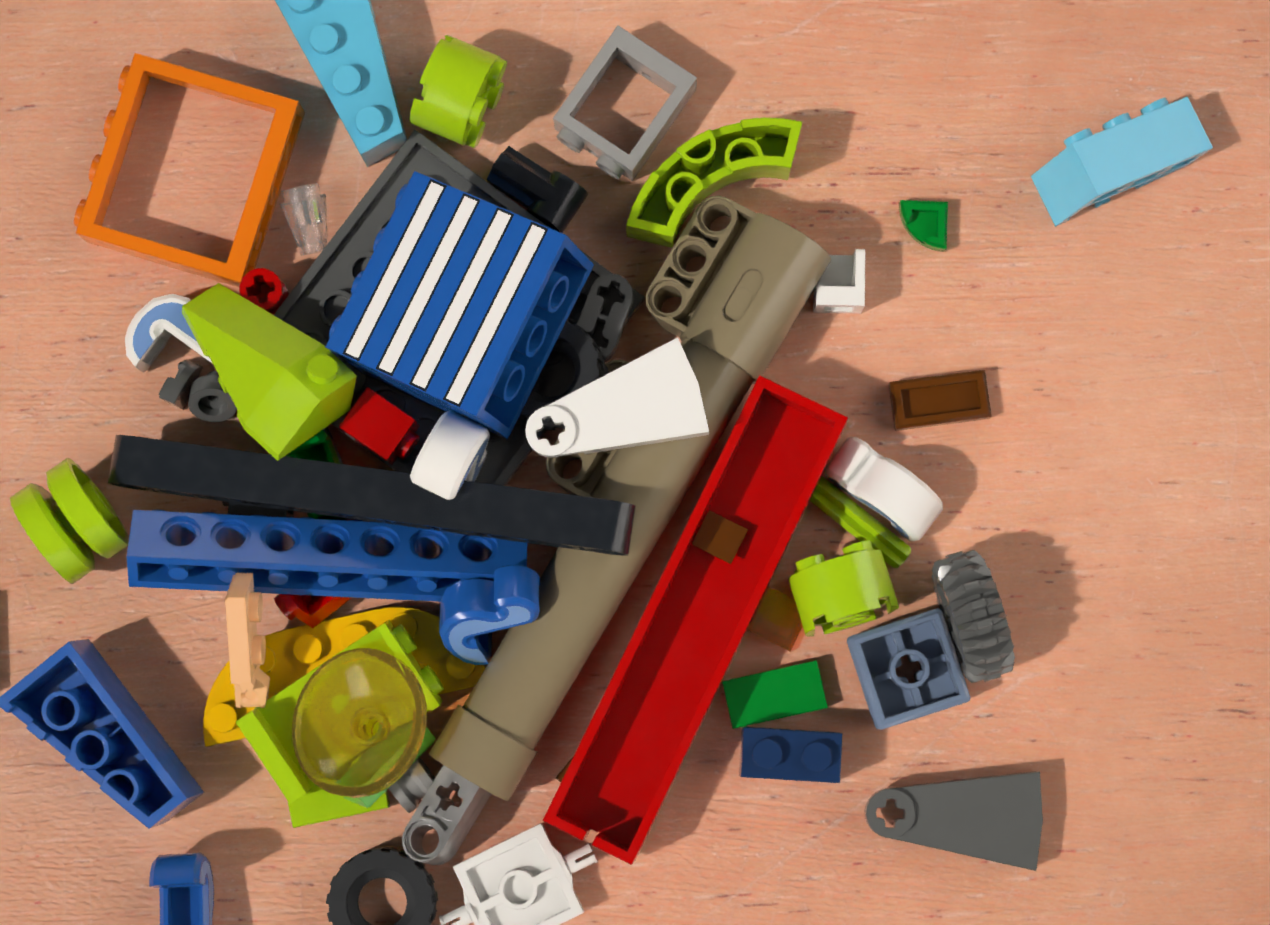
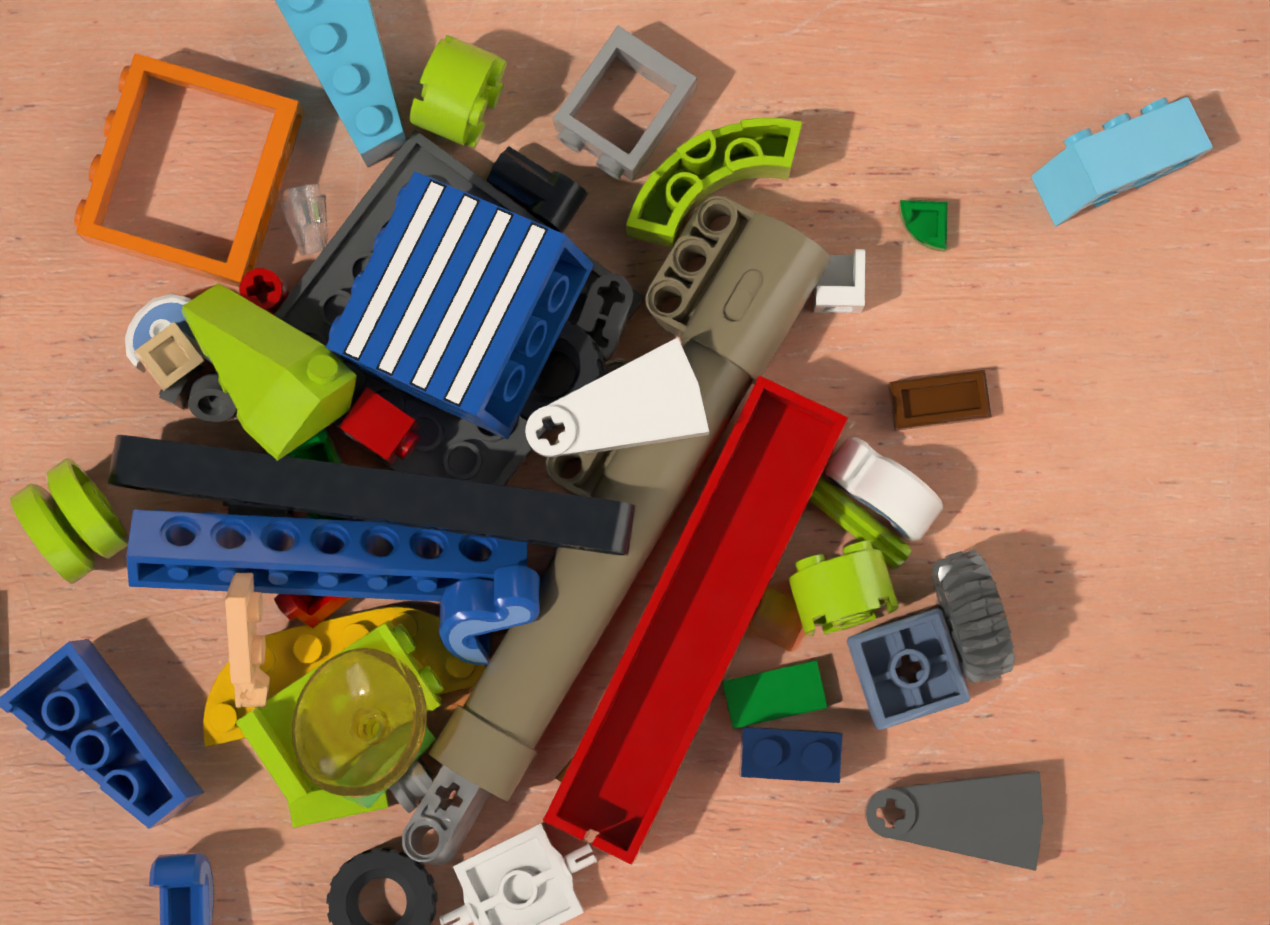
white animal [410,410,490,500] -> none
reddish brown sticker [692,510,748,564] -> none
none -> tan plate [134,322,204,391]

